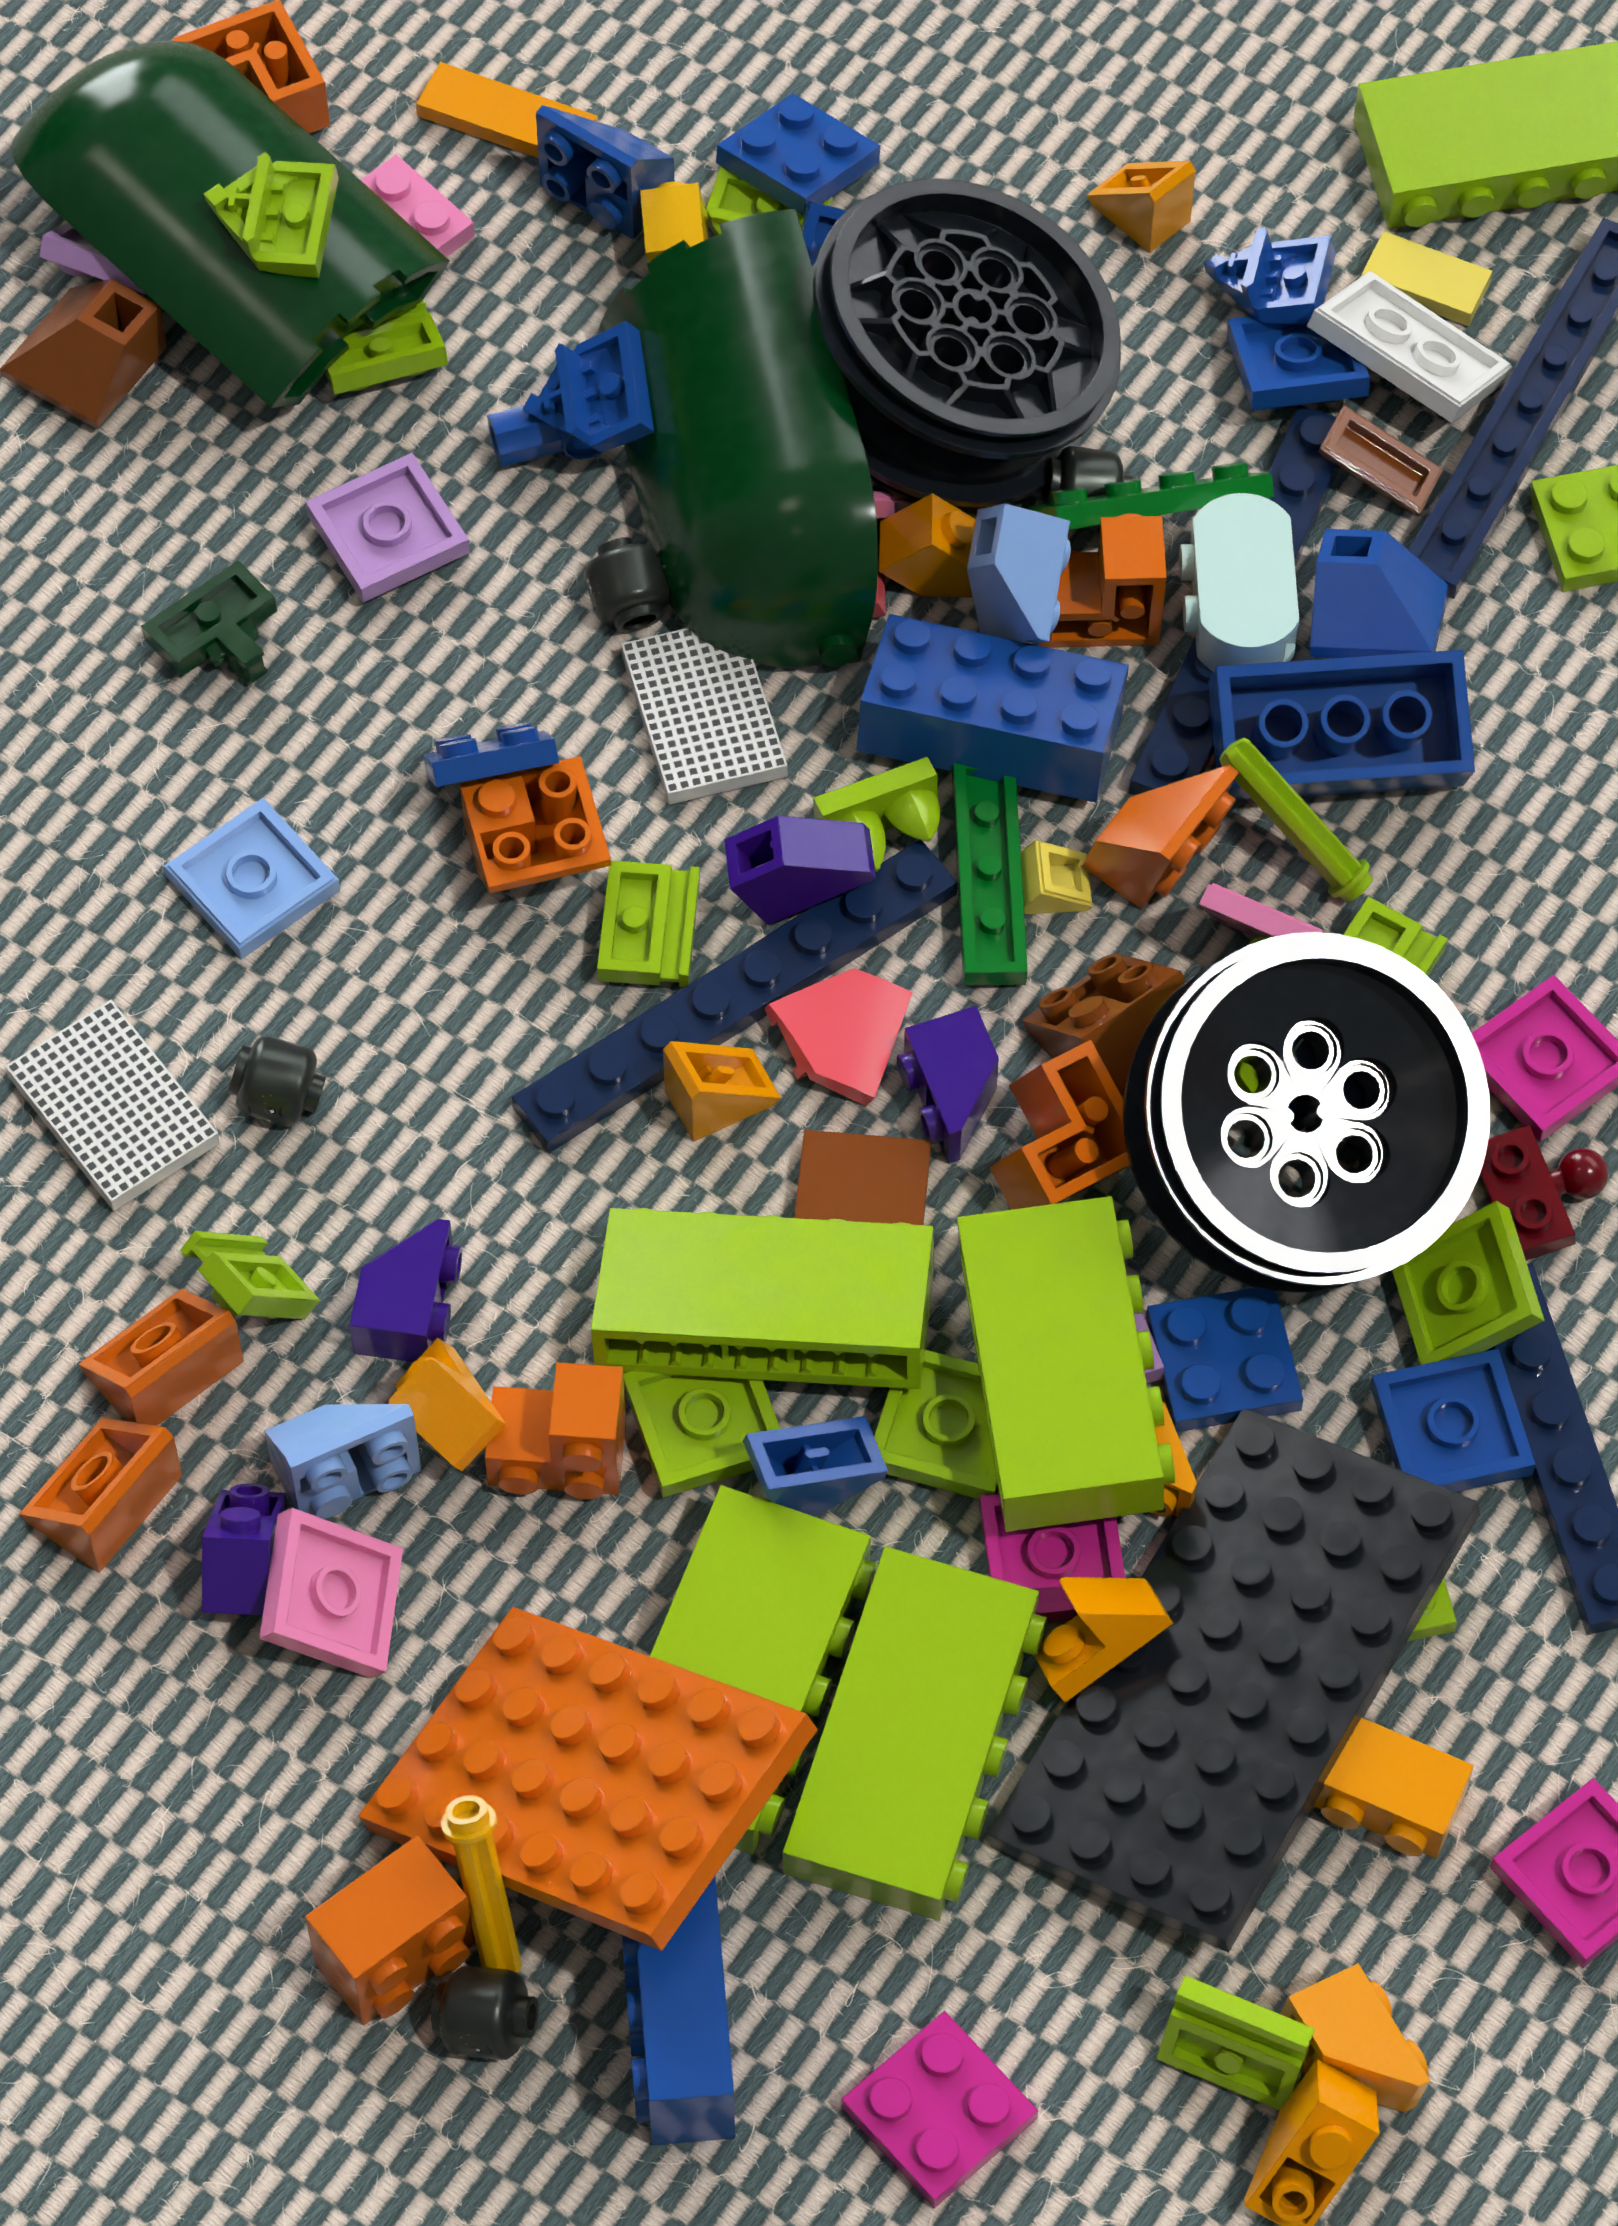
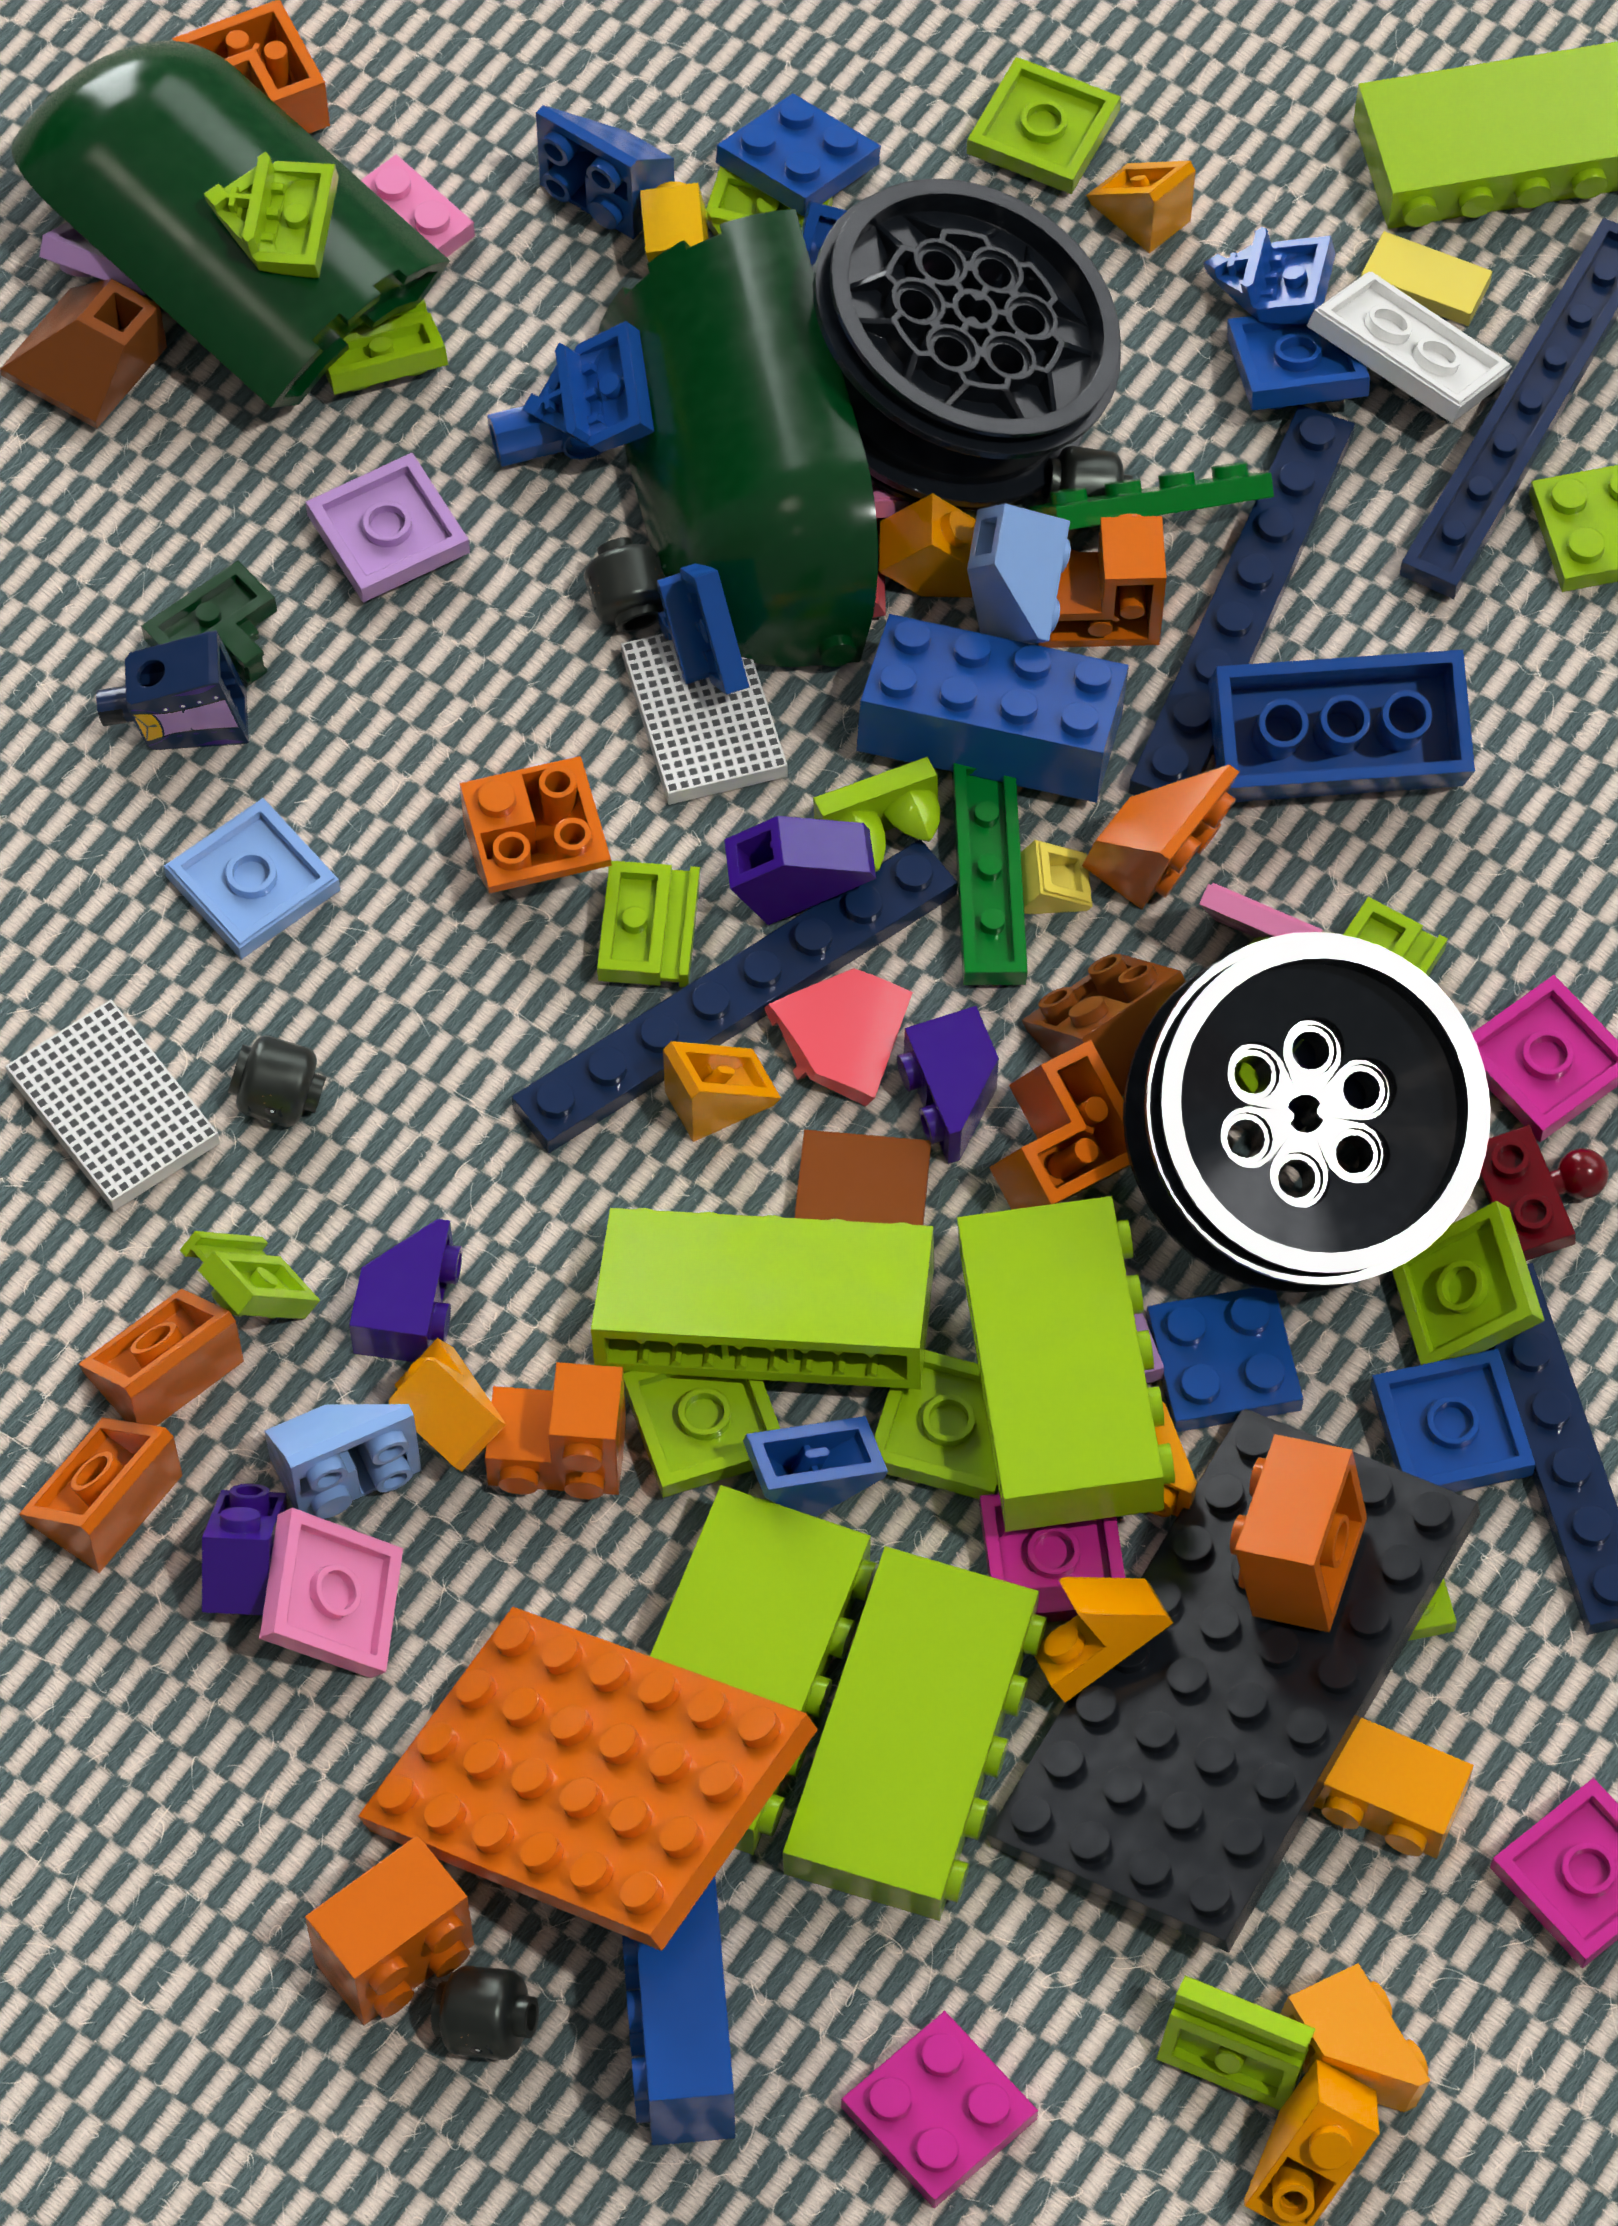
light orange tile [416,62,598,158] -> none
blue plate [423,722,559,787] -> none
yellow axle [441,1795,522,1973] -> none
light aqua brick [1179,493,1299,672] -> none
lime axle [1219,738,1373,903] -> none
blue slope [1310,529,1449,658] -> none
tile [1318,405,1443,516] -> none
none -> dark blue torso [96,630,249,750]
none -> blue slope [657,563,749,695]
none -> lime plate [966,56,1121,194]
none -> orange brick [1230,1434,1367,1633]

